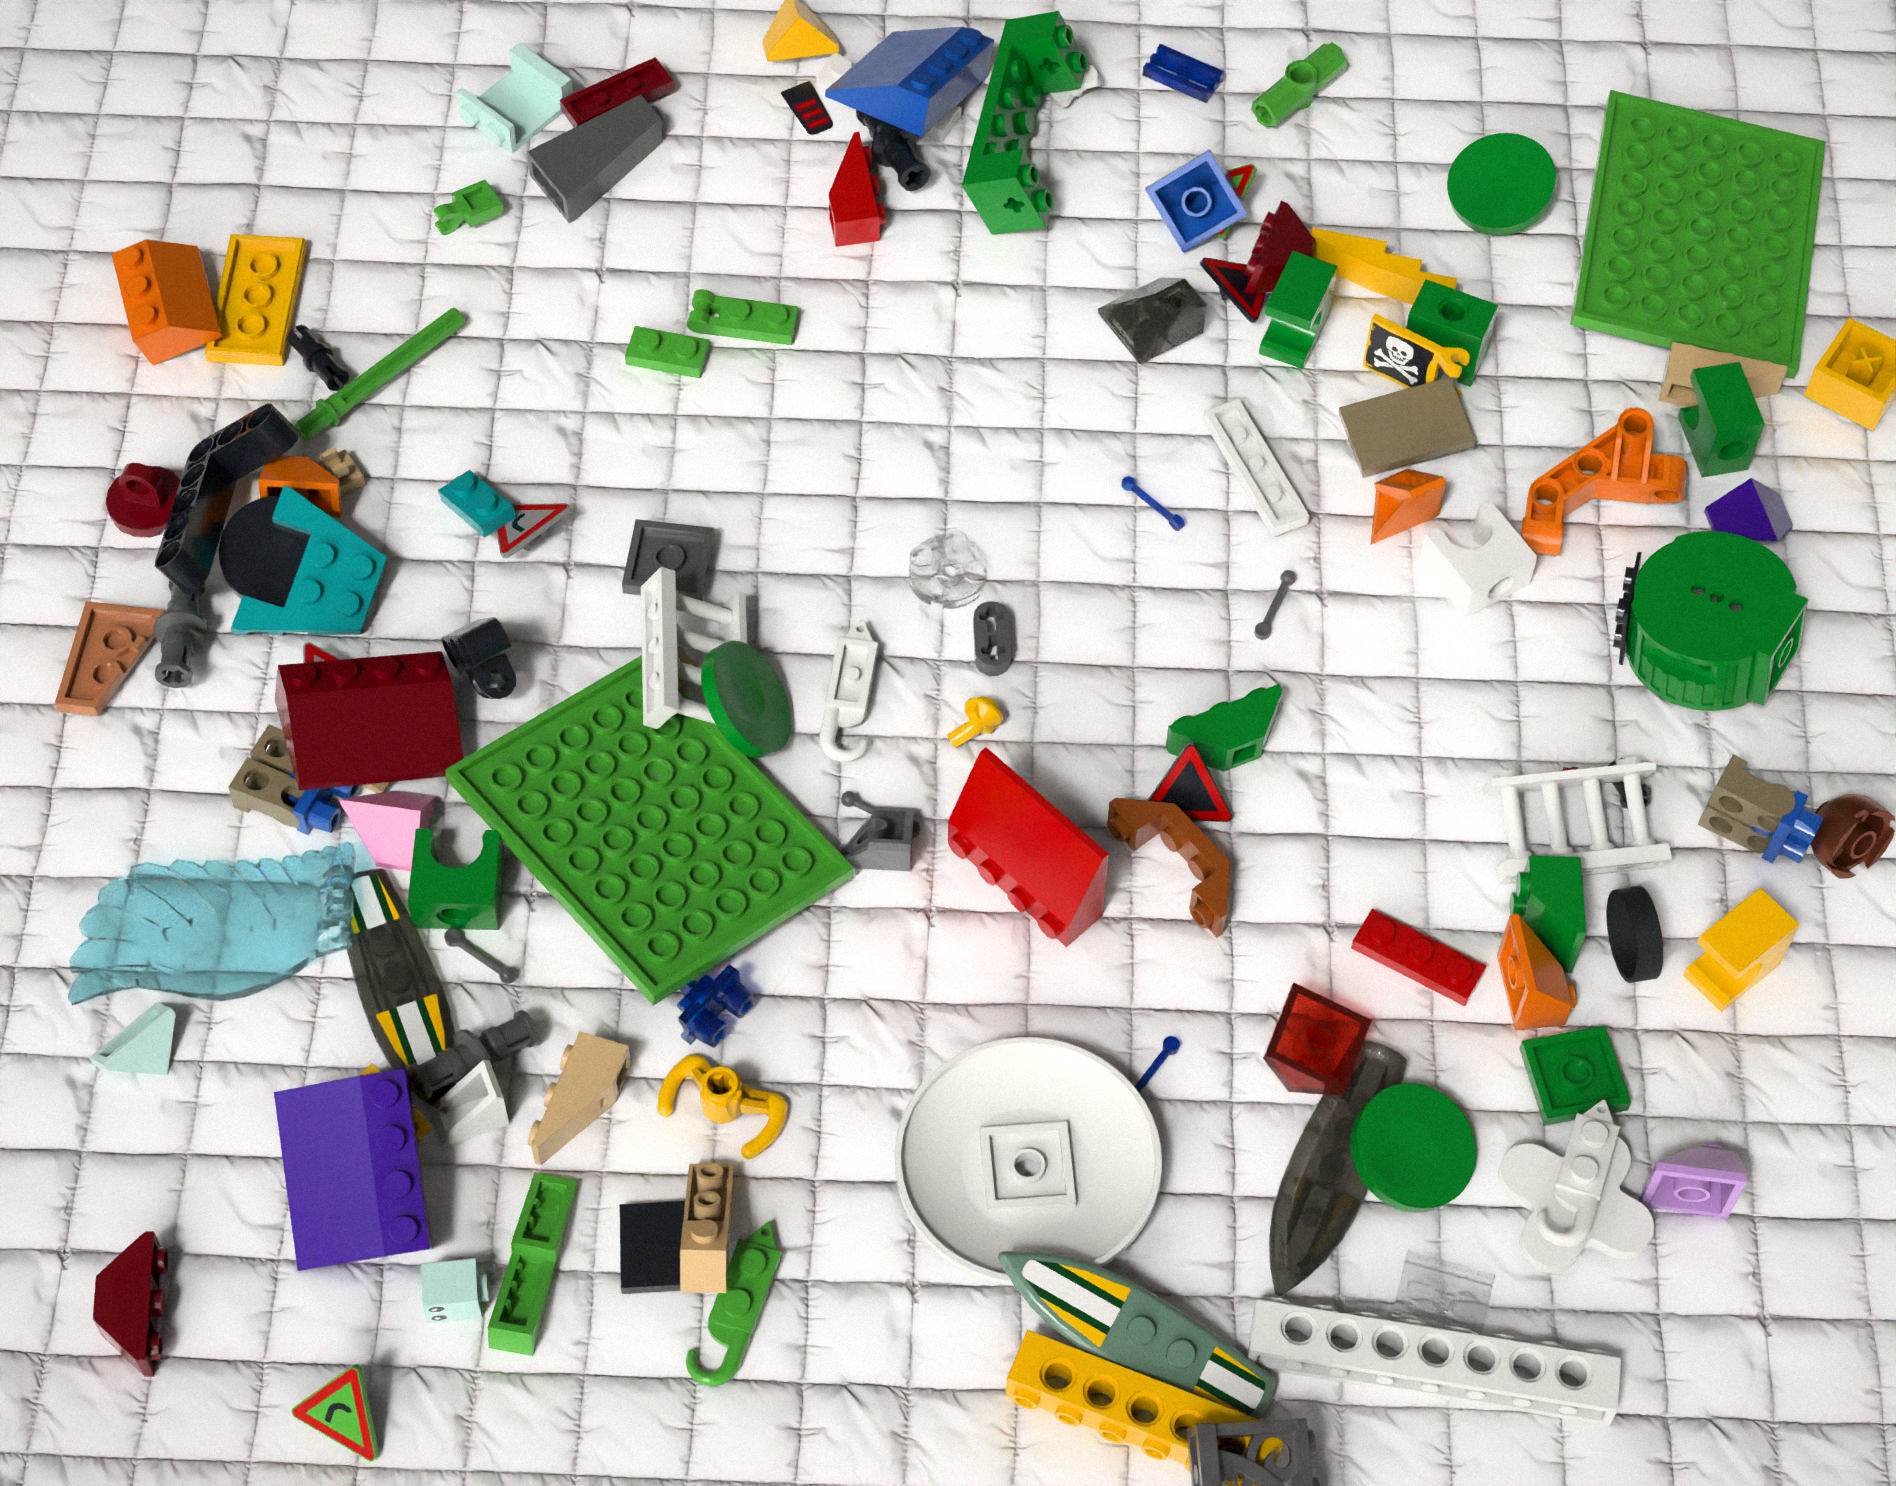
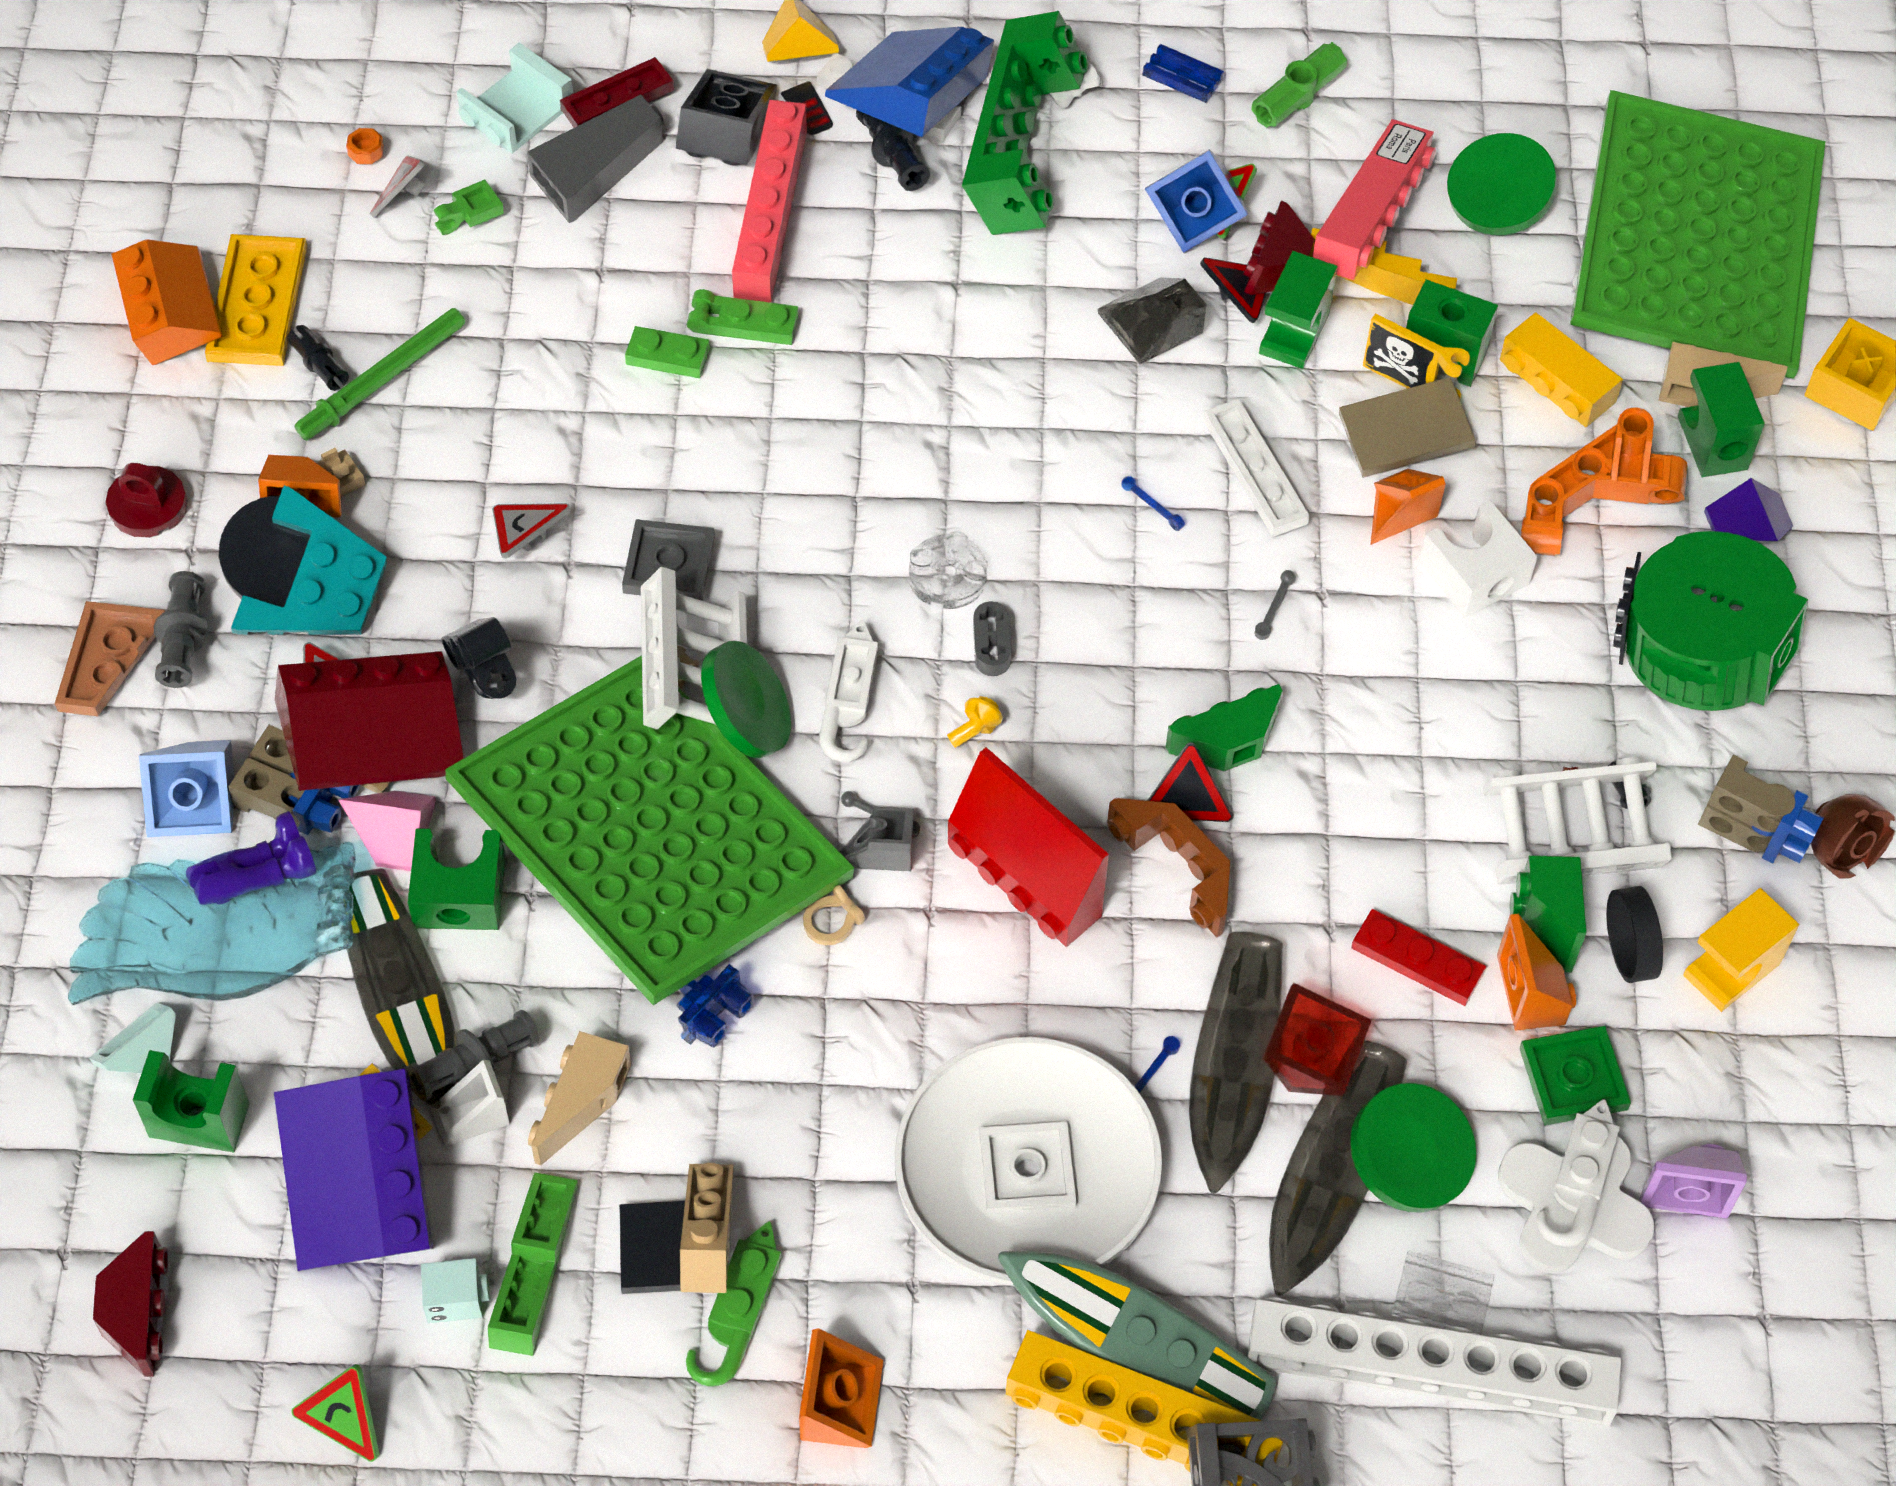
black beam [154,403,300,594] -> none
teal plate [438,470,517,538] -> none
dark grey hinge [444,928,516,984] -> none
yellow piece [657,1054,788,1160] -> none
red slope [828,132,886,247] -> none
none -> green piece [132,1050,250,1153]
none -> light blue slope [139,740,234,837]
none -> dark purple piece [186,811,317,905]
none -> orange tile [346,128,384,164]
none -> light grey piece [369,155,425,217]
none -> black slope [675,69,777,166]
none -> coral brick [732,100,807,303]
none -> orange slope [799,1328,883,1448]
none -> tan piece [803,885,865,946]
none -> clear smoke piece [1189,931,1283,1194]
none -> coral brick [1312,119,1436,280]
none -> yellow brick [1500,312,1623,427]

